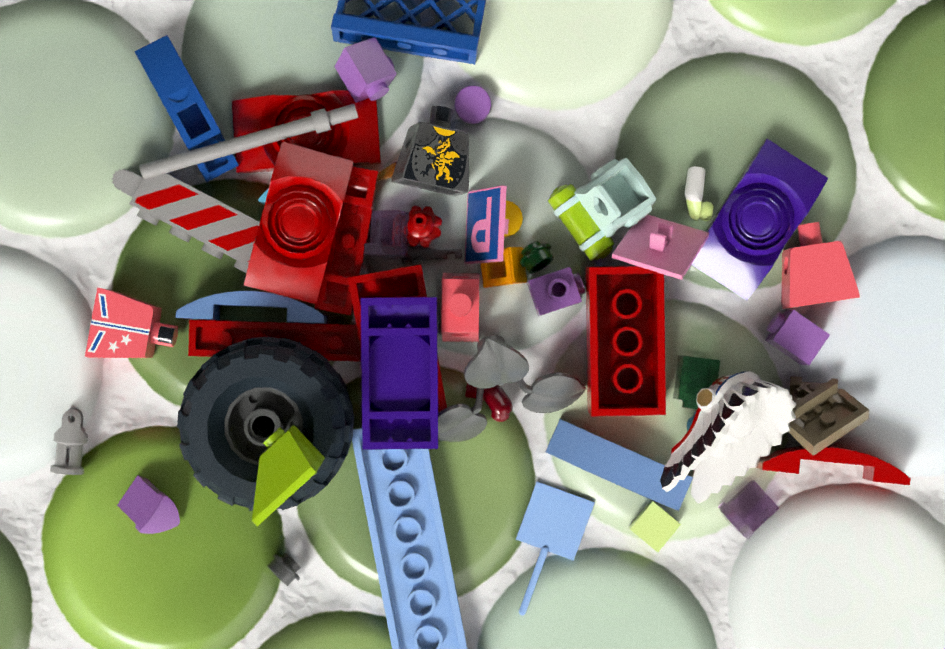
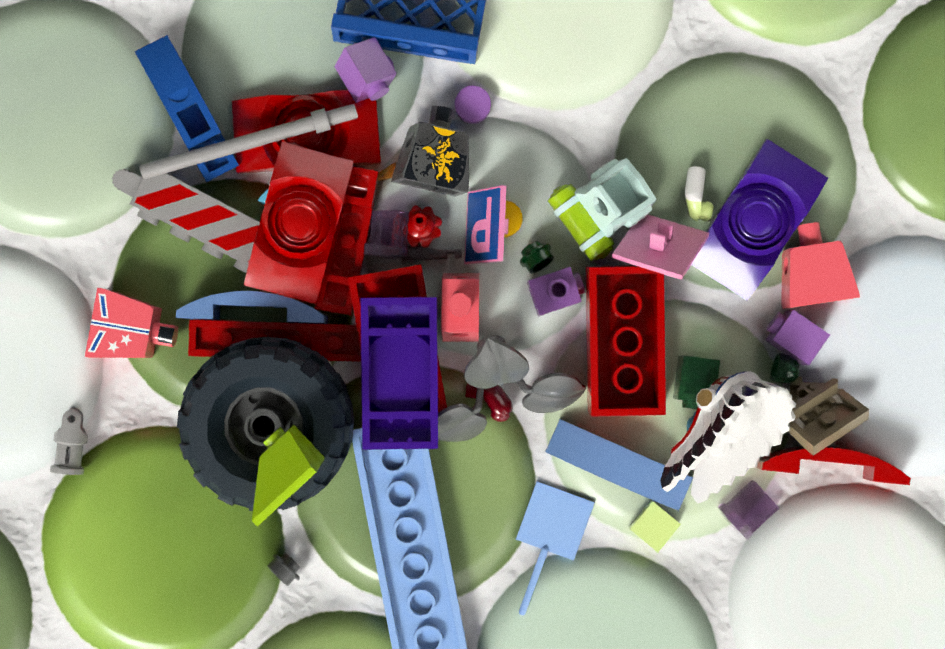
medium lavender tile [117,475,180,534] -> none
light orange slope [480,247,527,288] -> none
none -> clear green hinge [770,352,800,383]

